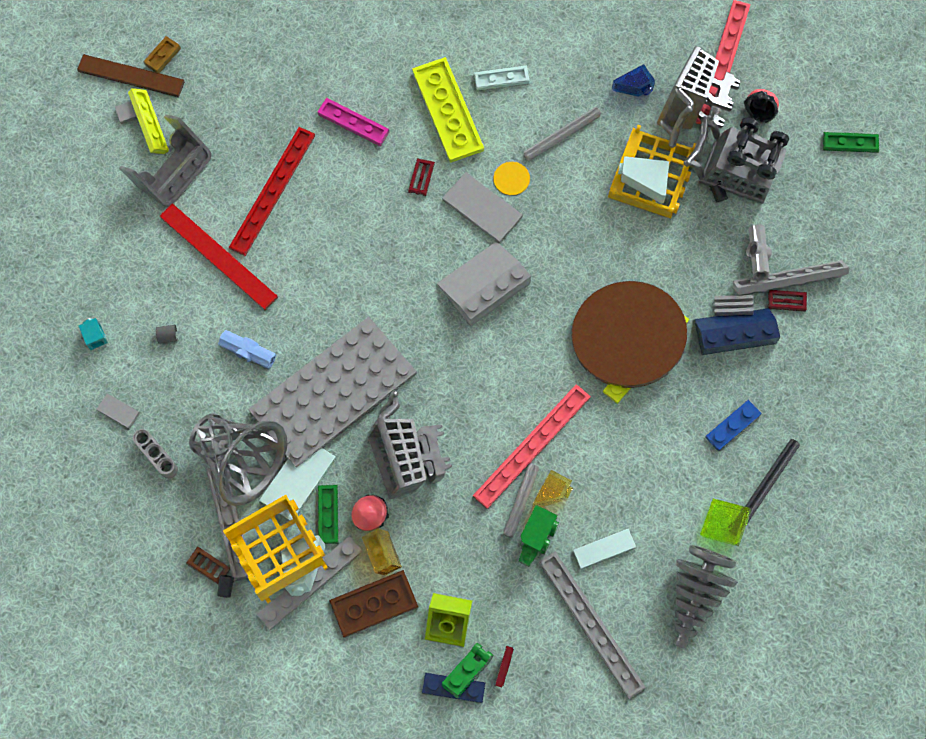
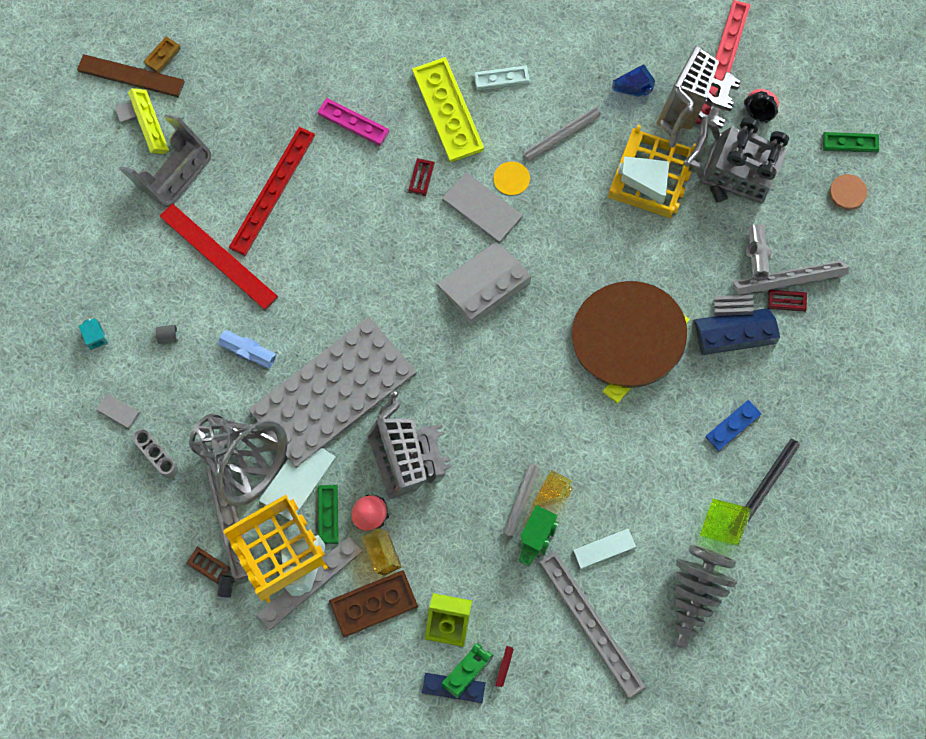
coral tile [473,384,591,509] -> none
none -> nougat tile [829,174,867,210]

